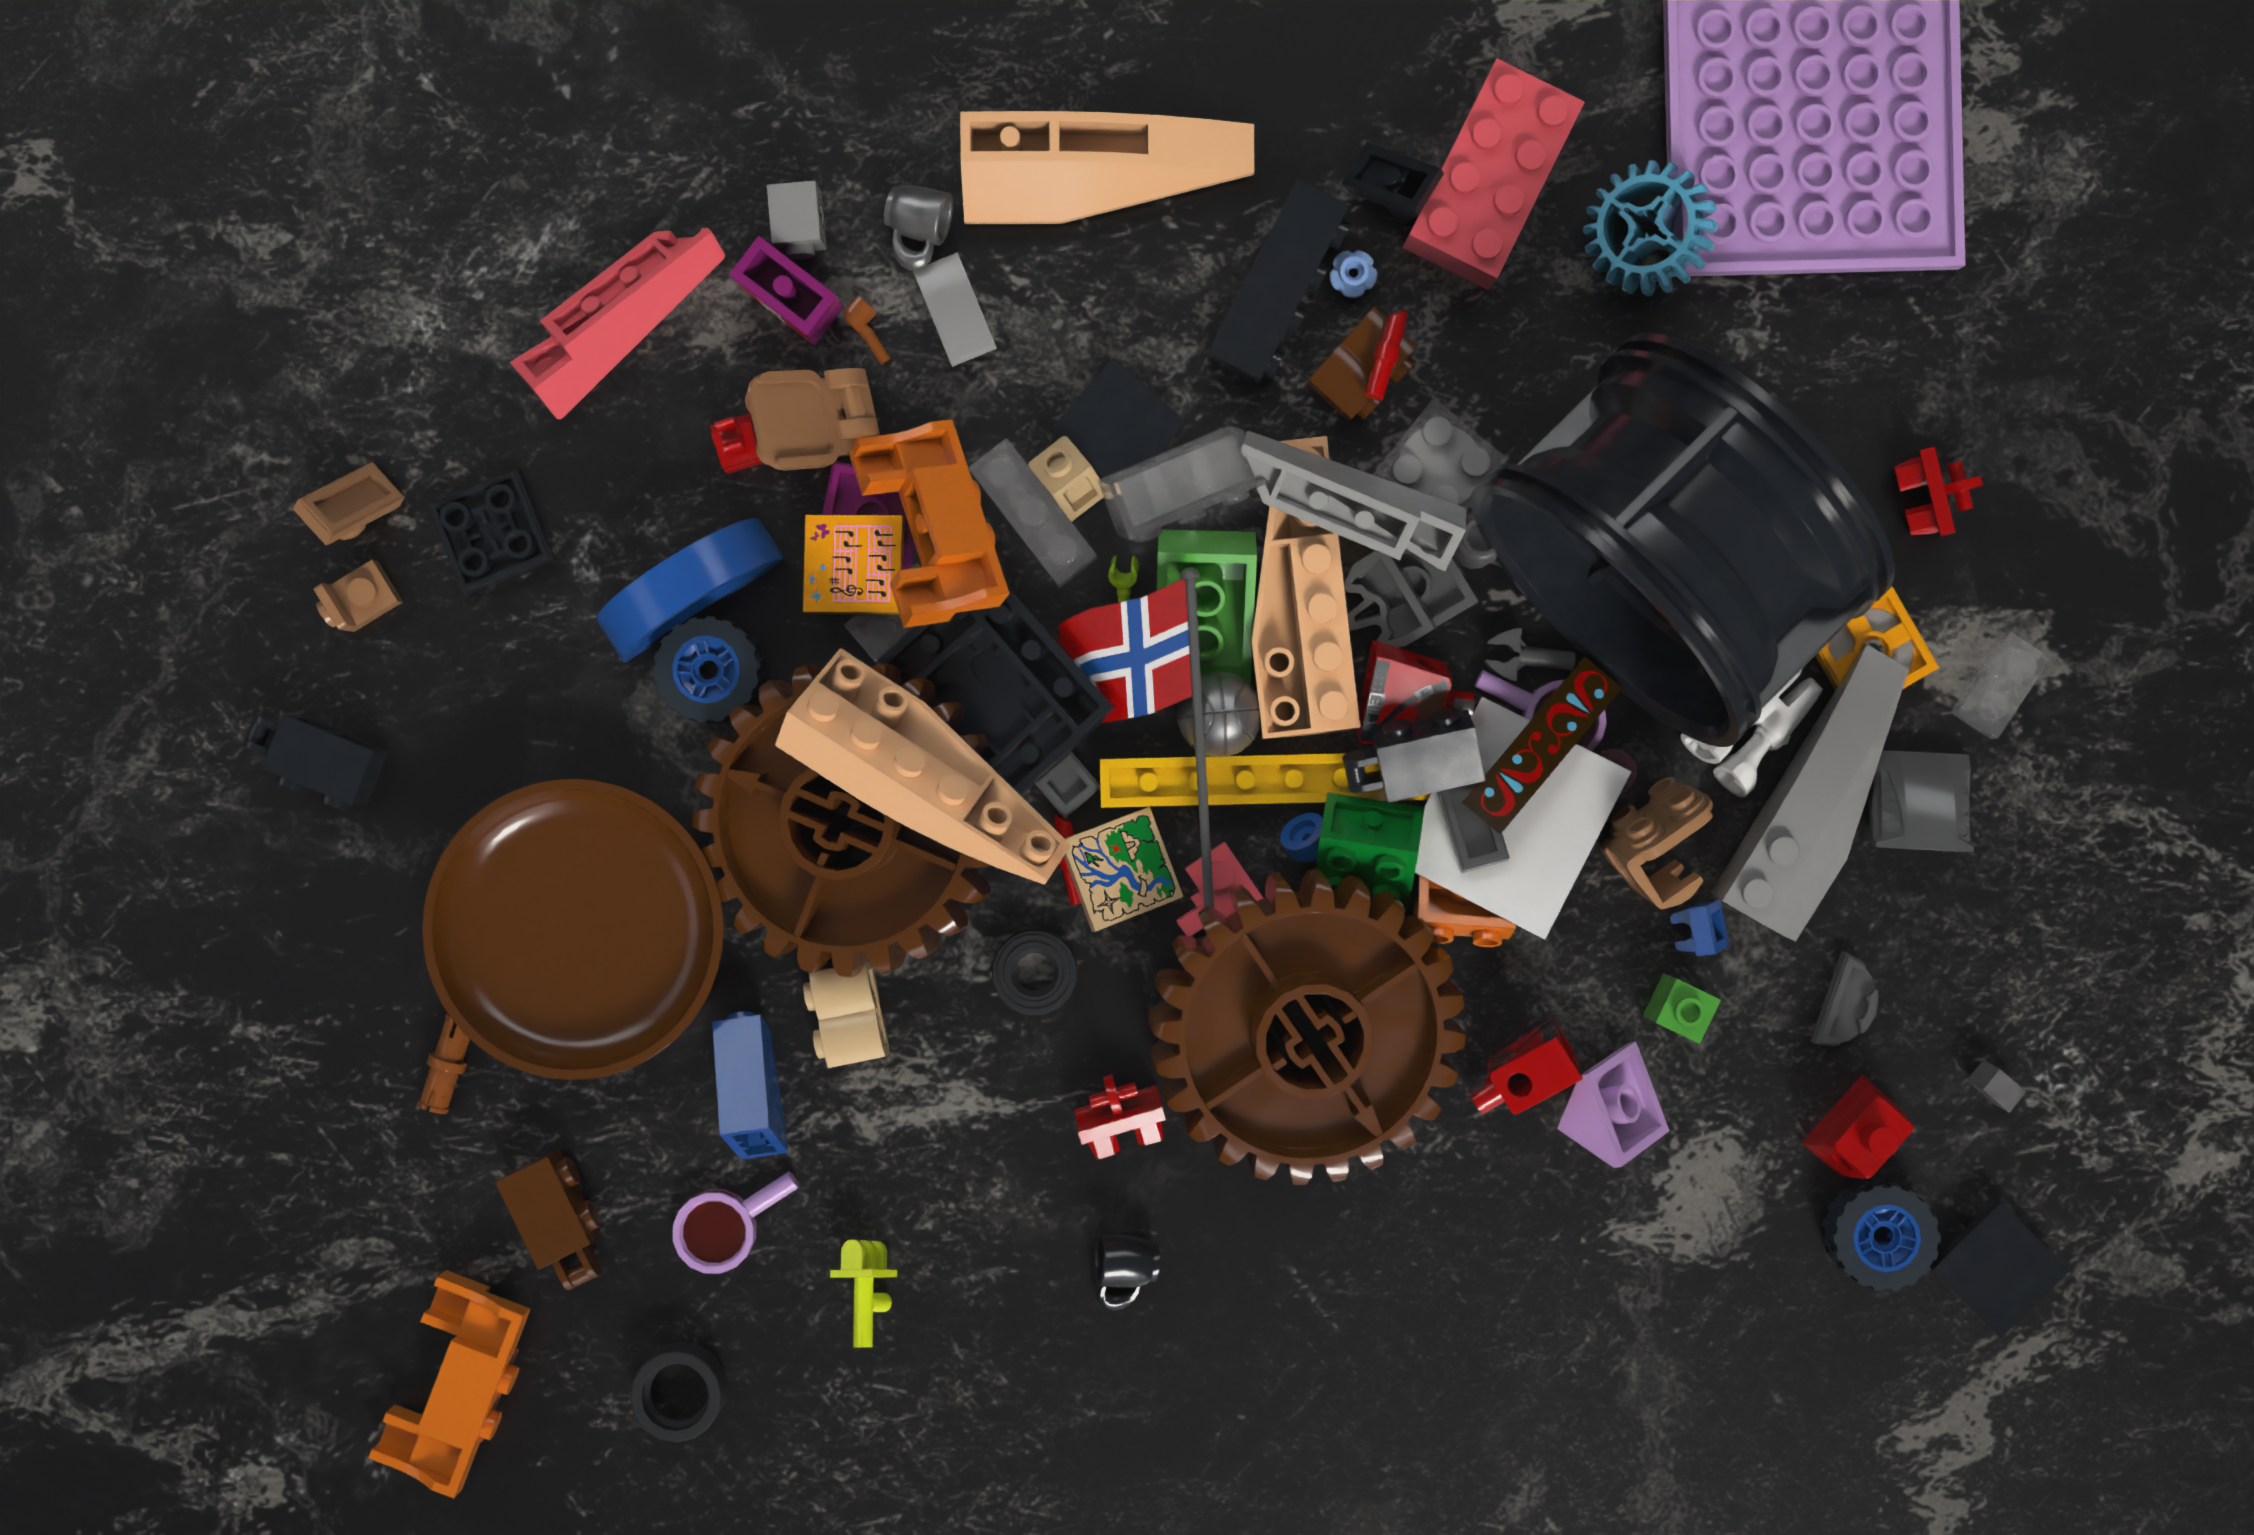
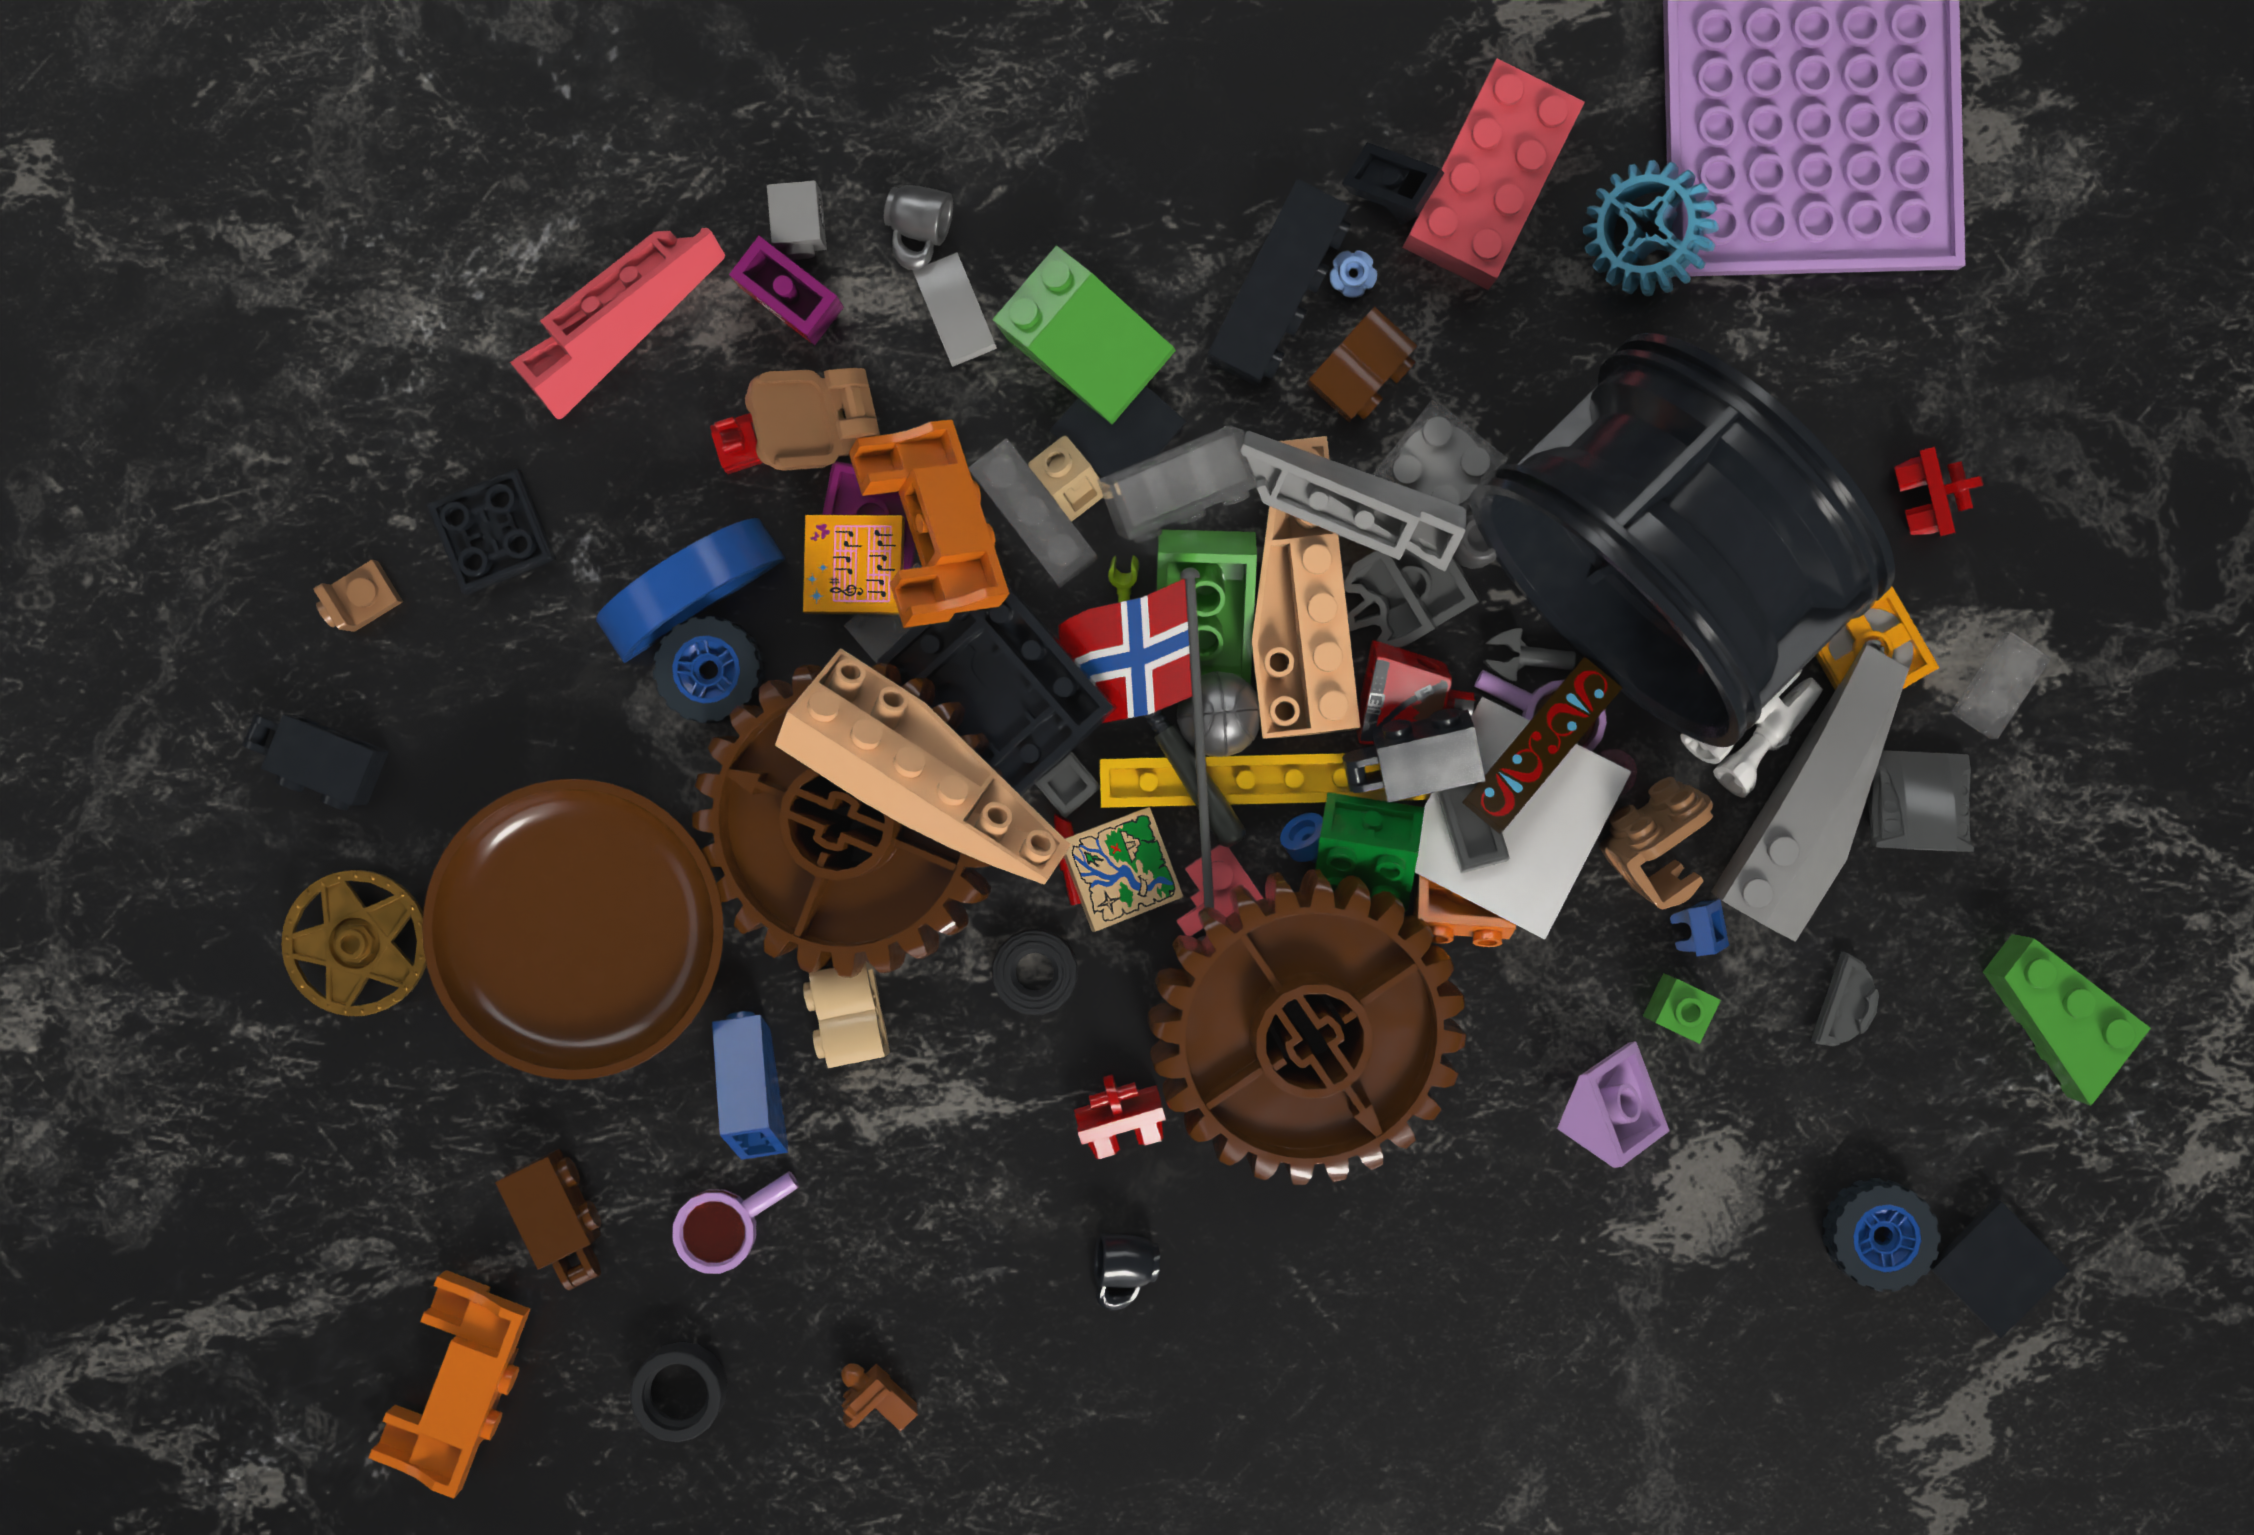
medium nougat tile [293,462,405,546] -> none
dark orange pin [417,1012,470,1114] -> none
neon yellow arm [830,1240,897,1348] -> none
dark orange hand [844,296,891,365] -> none
light nougat wedge [960,111,1254,224] -> none
red piece [1364,310,1407,400] -> none
red torso [1468,1018,1583,1115] -> none
red torso [1801,1075,1915,1179] -> none
flat silver piece [1967,1060,2026,1113] -> none
none -> pearl gold wheel [281,870,426,1016]
none -> dark orange piece [841,1363,918,1432]
none -> bright green slope [992,245,1176,424]
none -> pearl dark grey piece [1143,709,1246,847]
none -> bright green wedge [1983,934,2151,1106]

